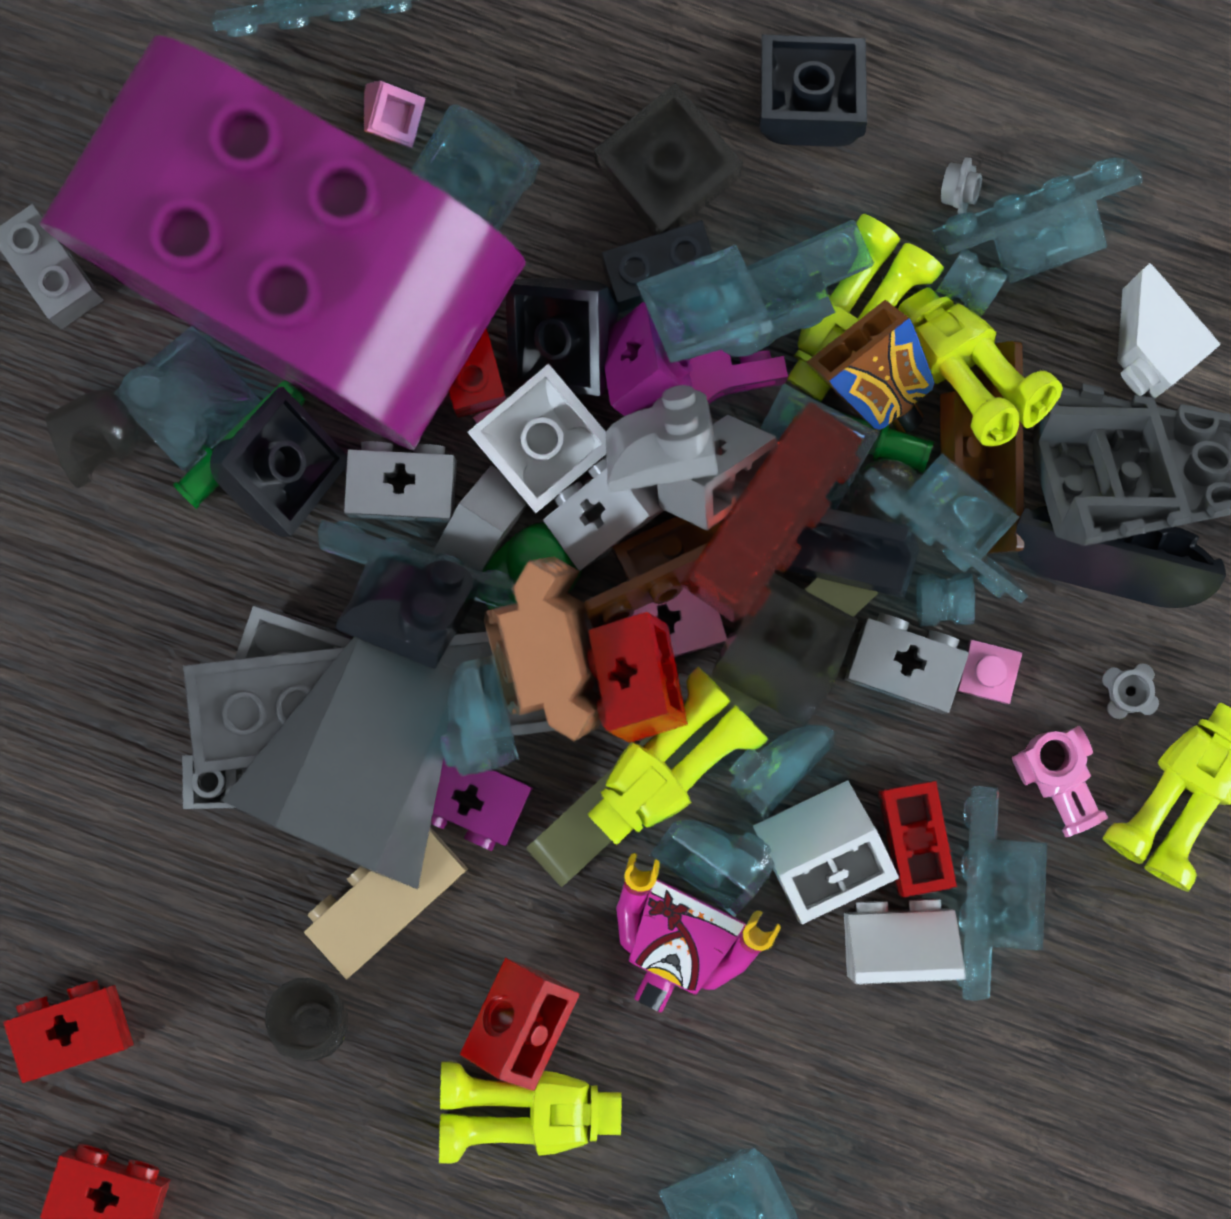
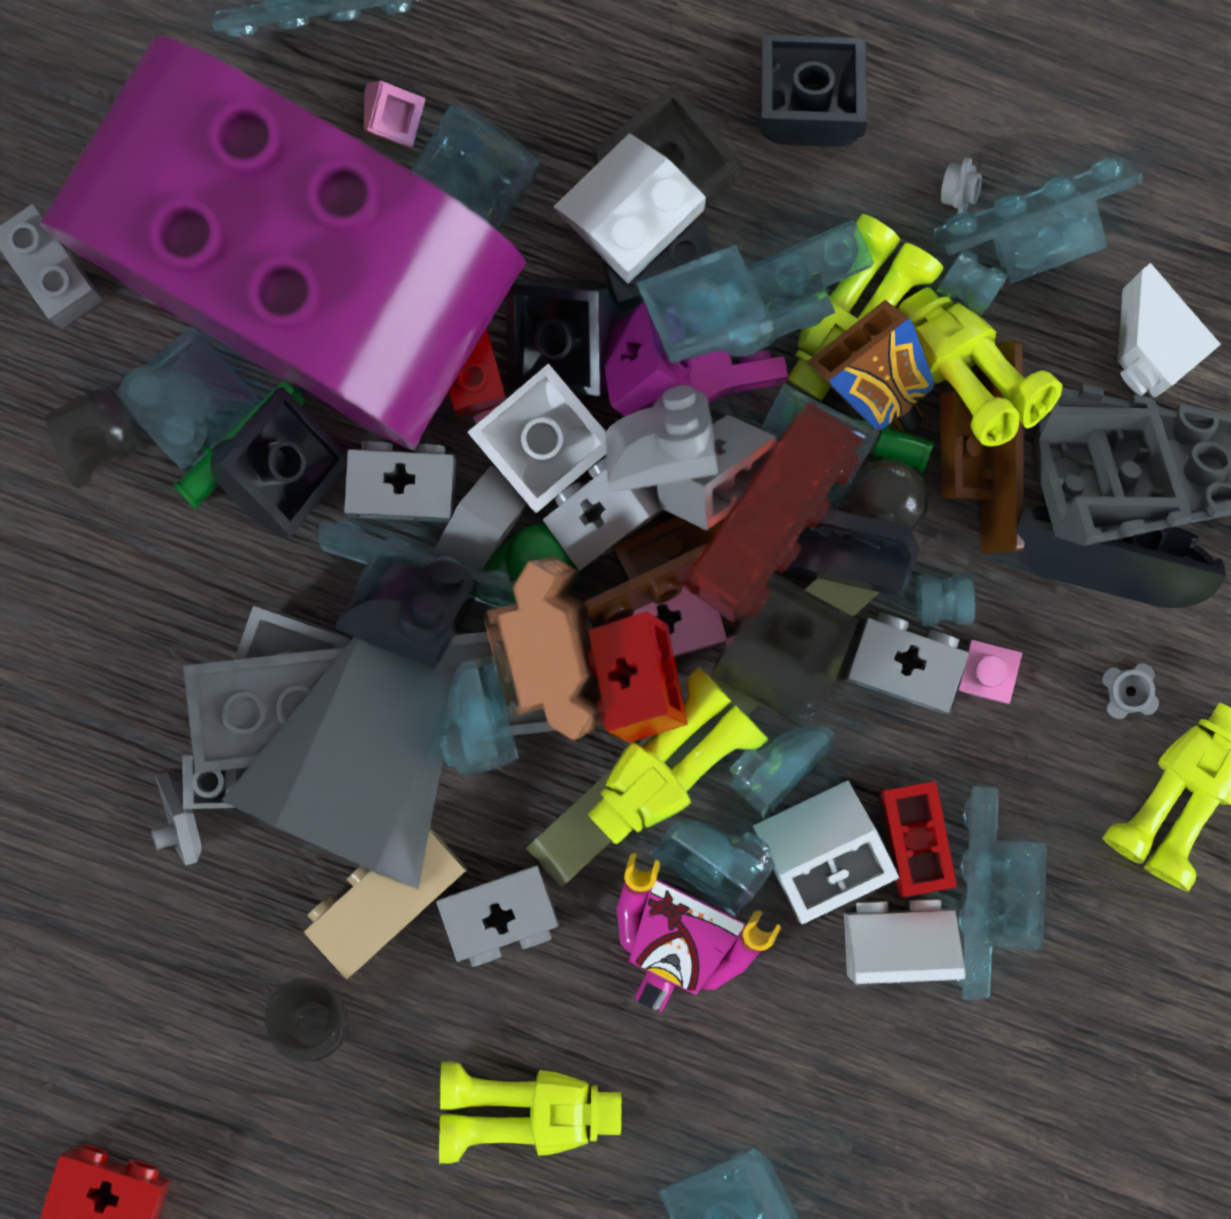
red brick [3,980,134,1083] -> none
magenta brick [431,748,533,851] -> none
red brick [460,957,580,1091] -> none
clear light blue bracket [865,454,1028,603] -> none
bright pink connector [1012,726,1108,838] -> none
none -> light grey piece [151,772,202,866]
none -> light grey brick [436,864,559,967]
none -> white slope [554,133,706,284]

